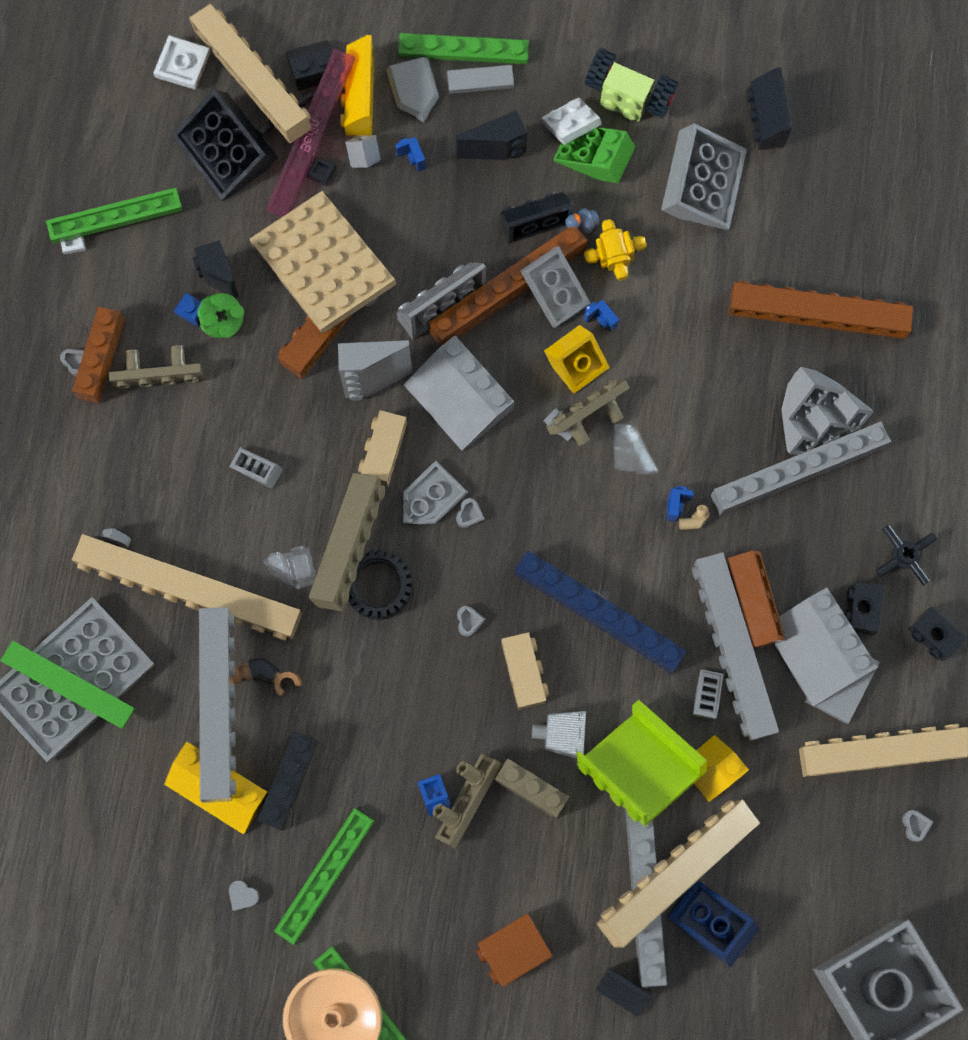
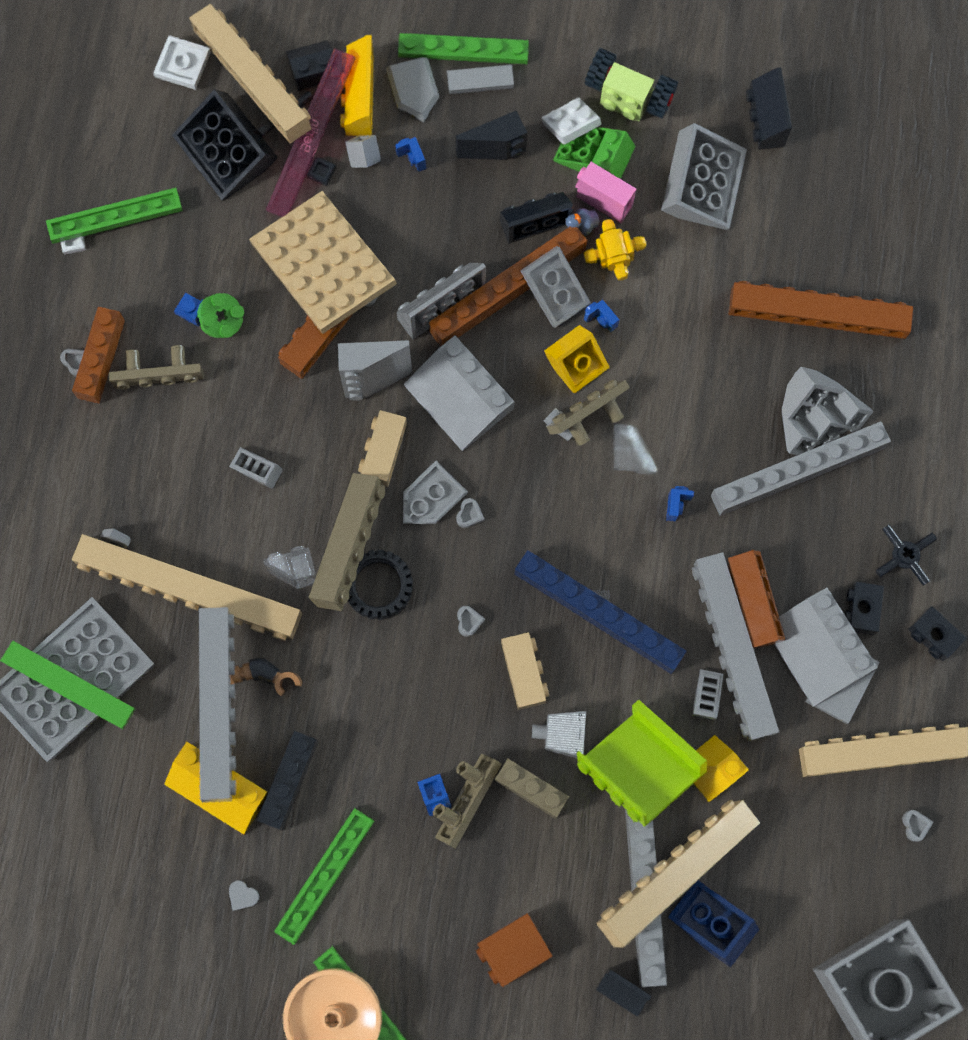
black slope [192,240,239,298] -> none
tan arm [679,505,710,530] -> none
none -> bright pink brick [576,162,636,224]

